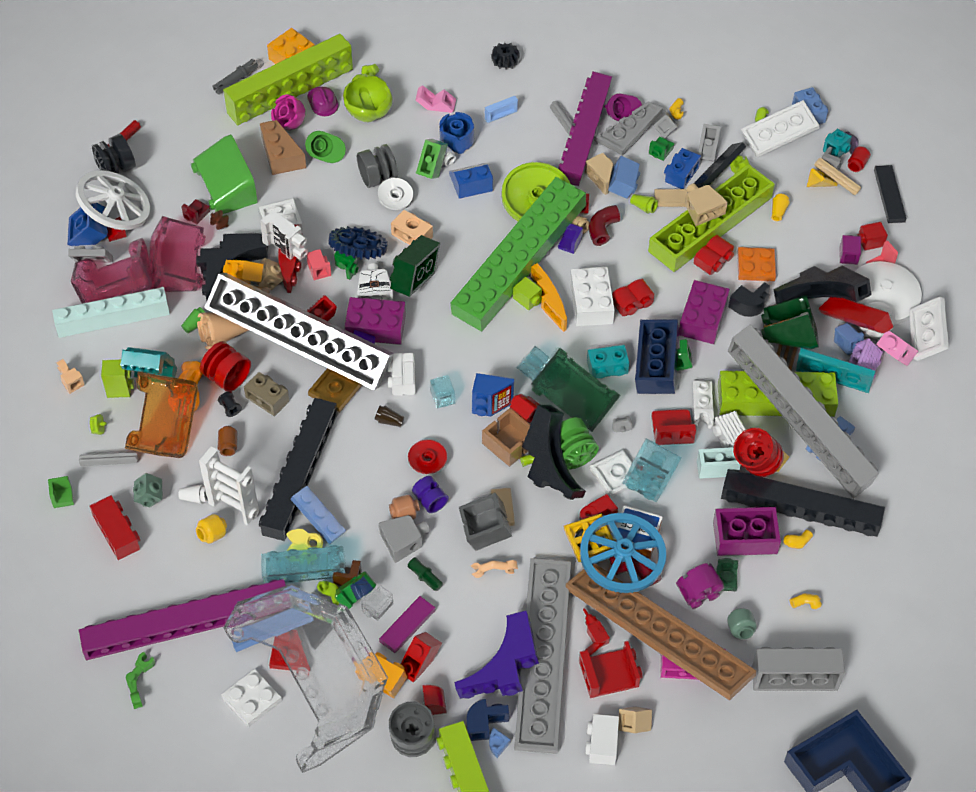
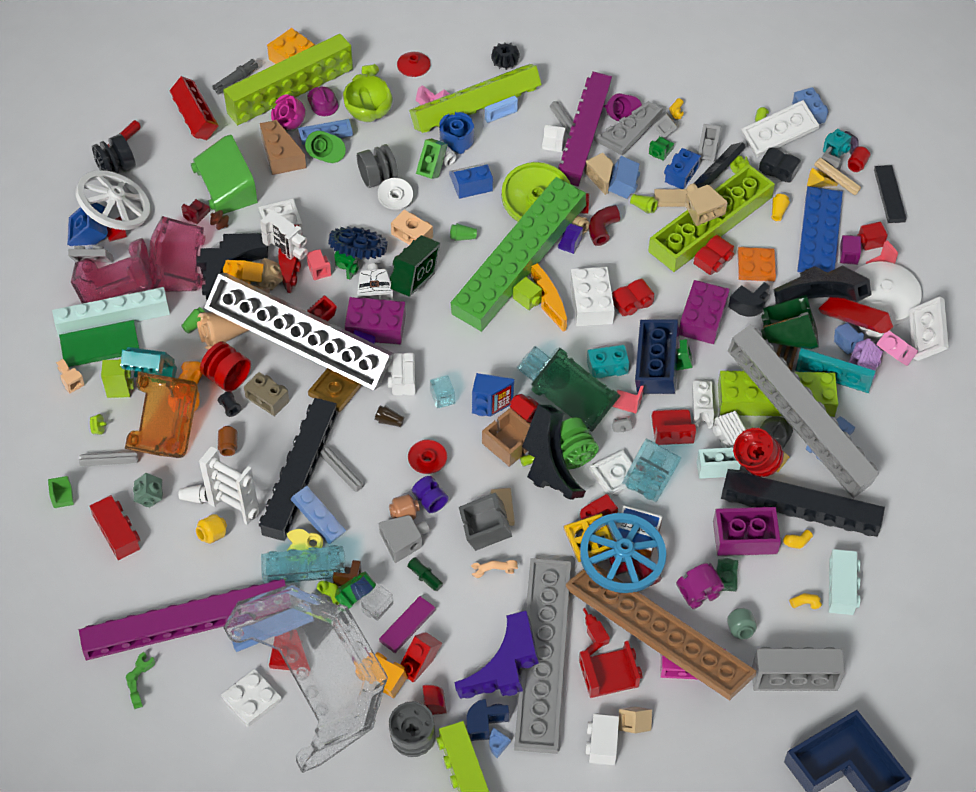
none -> green tile [59,320,139,367]
none -> red brick [169,76,219,141]
none -> medium blue plate [298,119,353,145]
none -> light grey axle [321,447,363,492]
none -> red dish [397,52,430,77]
none -> lime brick [409,64,542,133]
none -> bright green cone [450,223,477,241]
none -> white panel [542,125,565,152]
none -> coral bracket [612,386,644,414]
none -> black brick [759,148,801,183]
none -> dark grey piece [760,416,793,449]
none -> blue plate [797,186,843,272]
none -> light aqua brick [829,549,860,615]

